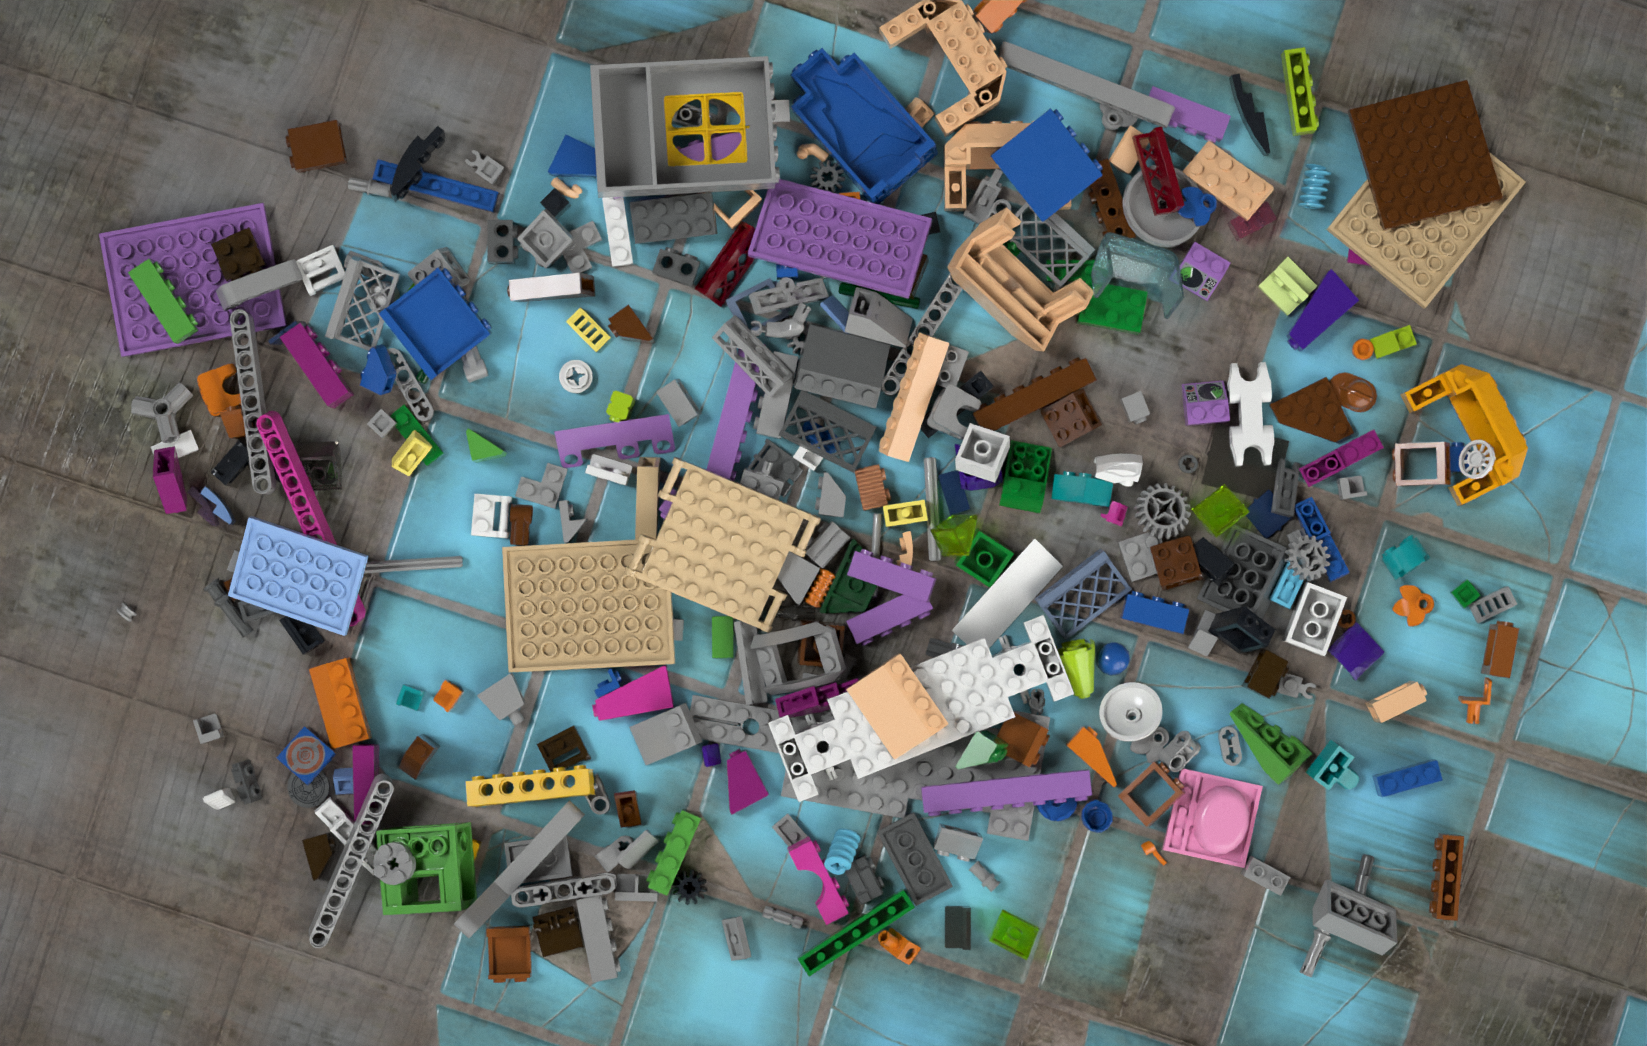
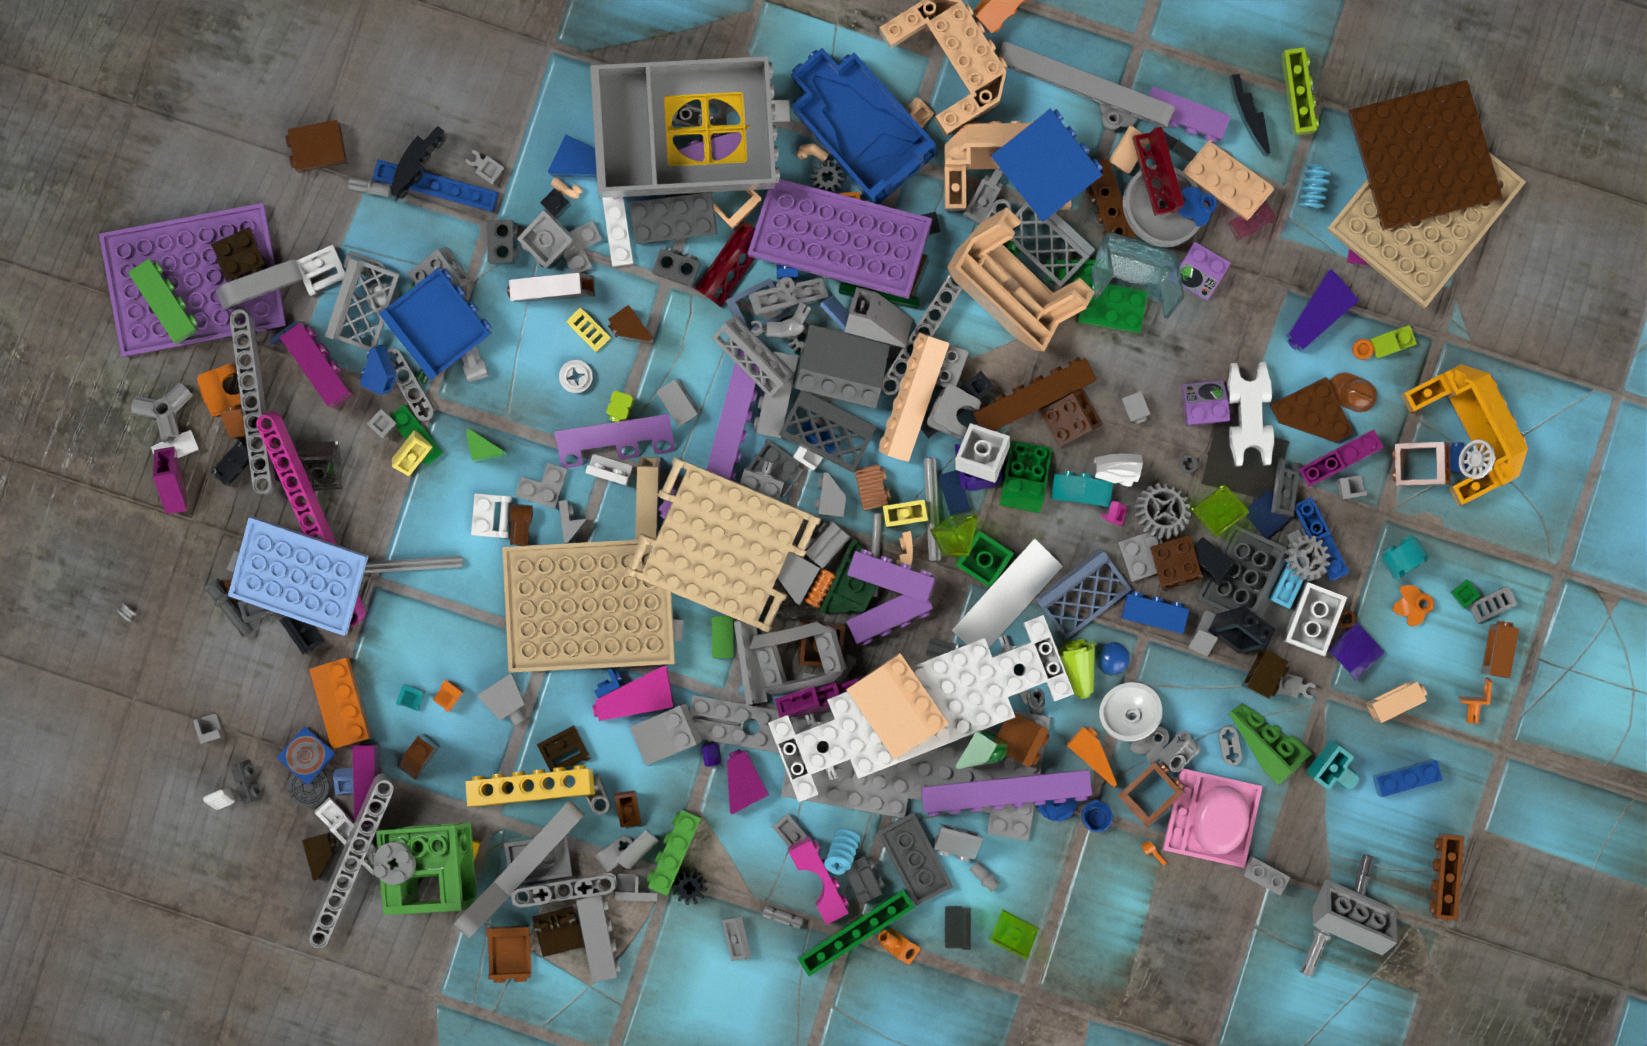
clear purple slope [187,486,219,527] -> none
medium blue slope [200,487,236,525] -> none
yellowish green bracket [1258,257,1317,316] -> none

